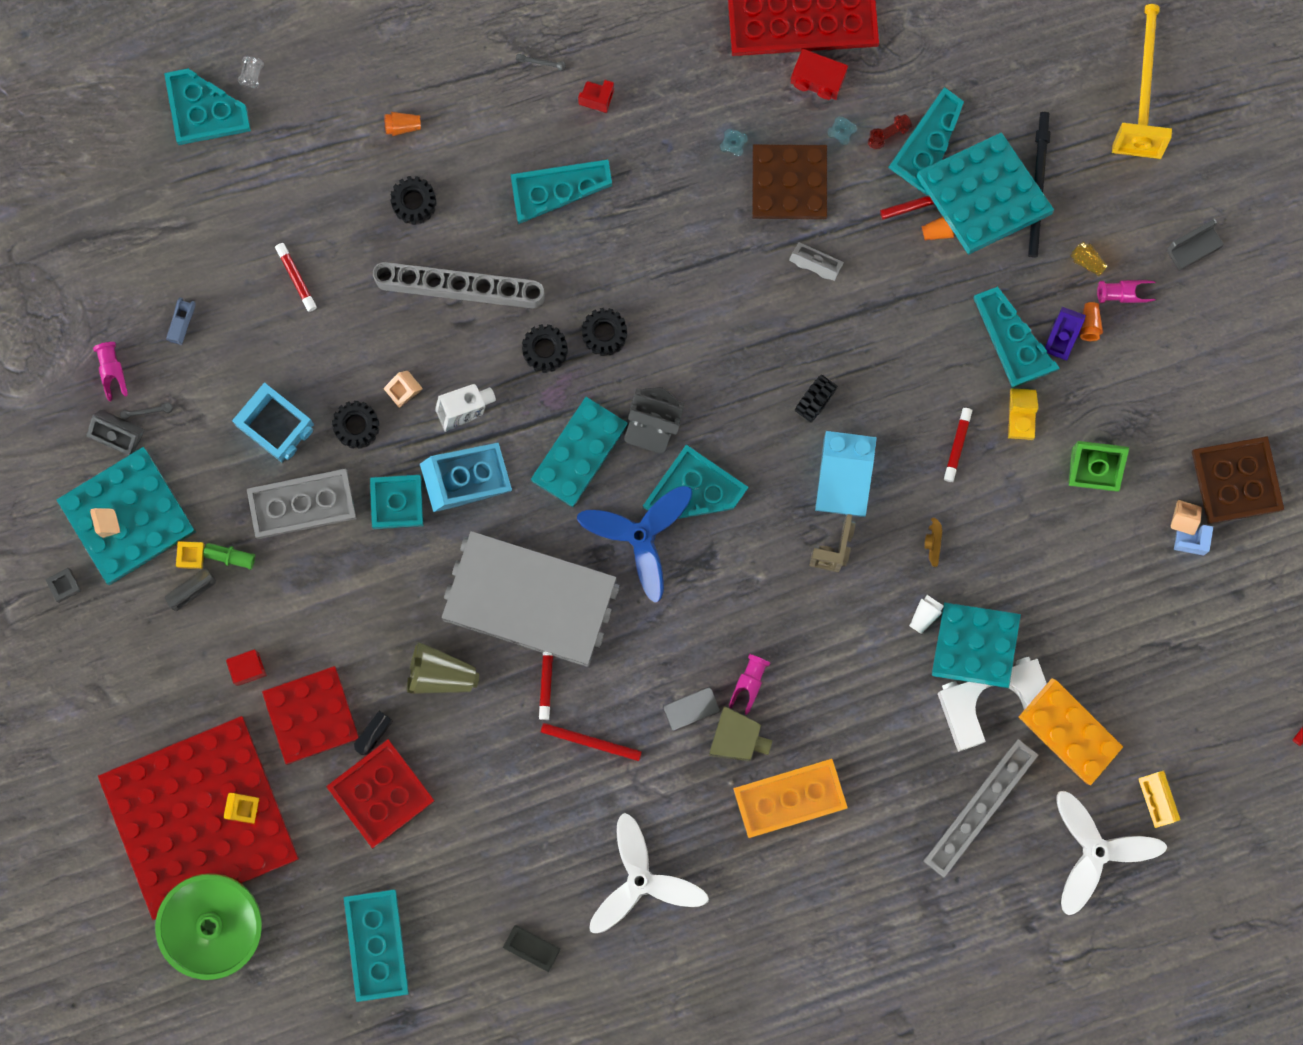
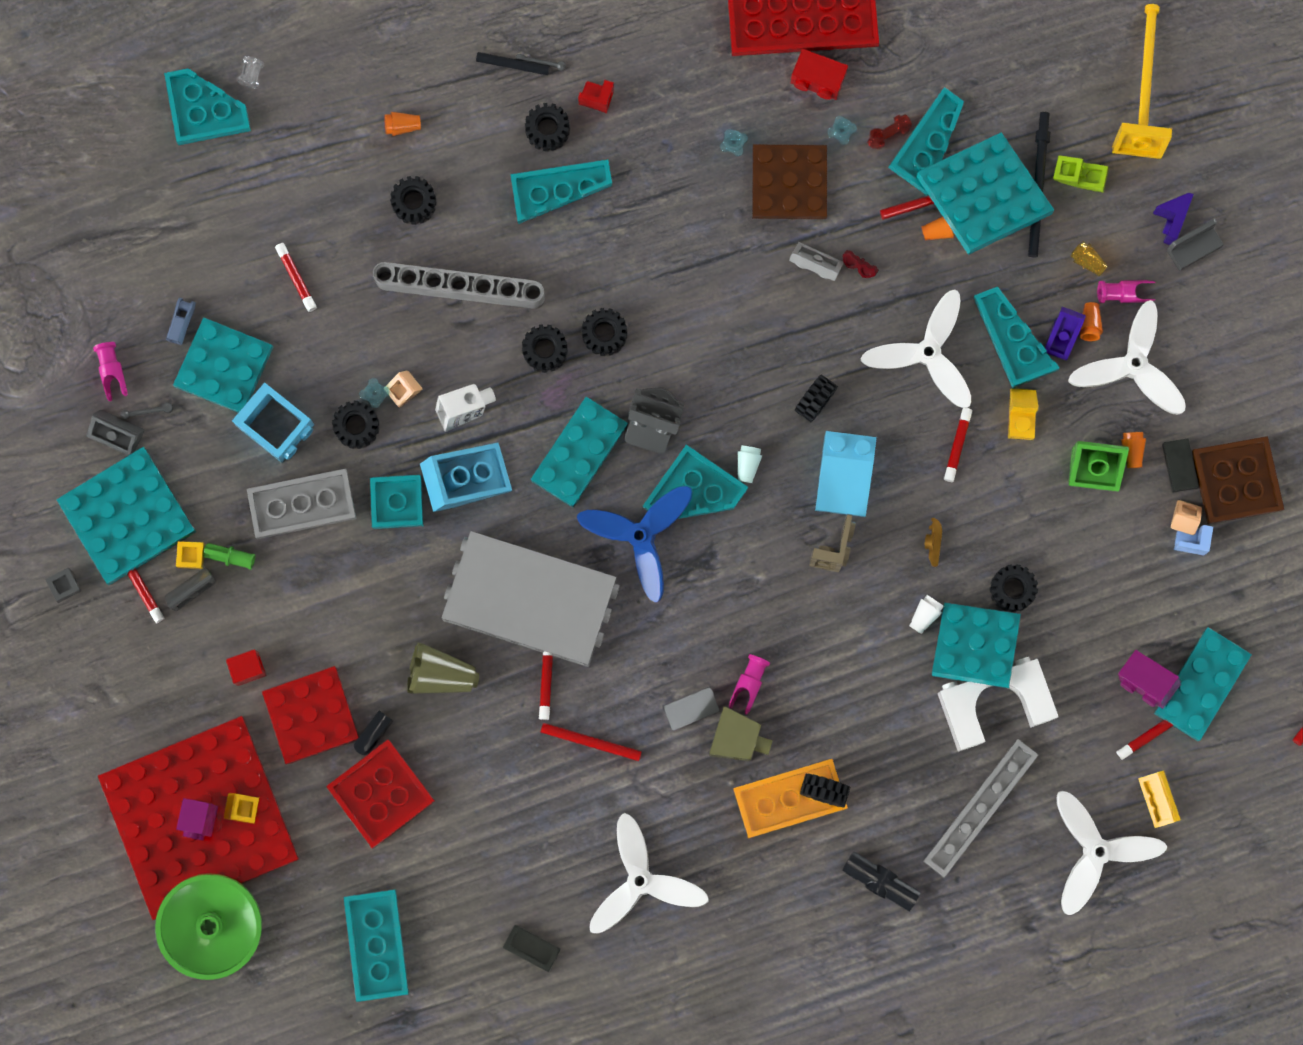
light nougat slope [90,508,120,538] -> none
light orange plate [1019,678,1123,786] -> none
none -> red bar [127,569,165,624]
none -> teal plate [173,317,273,413]
none -> magenta brick [176,798,218,840]
none -> clear light blue plate [359,378,390,408]
none -> black bar [476,52,550,75]
none -> black tyre [525,103,570,152]
none -> light aqua cone [738,445,762,483]
none -> black tyre [800,773,851,808]
none -> dark red piece [842,250,879,278]
none -> black piece [842,851,921,912]
none -> white piece [861,290,971,408]
none -> black tyre [990,564,1038,612]
none -> lime slope [1053,155,1109,193]
none -> white piece [1068,300,1186,415]
none -> red bar [1116,720,1173,760]
none -> magenta brick [1118,650,1181,709]
none -> orange cone [1121,432,1146,468]
none -> dark purple slope [1153,193,1194,245]
none -> teal plate [1154,627,1252,741]
none -> pearl dark grey tile [1162,438,1199,493]

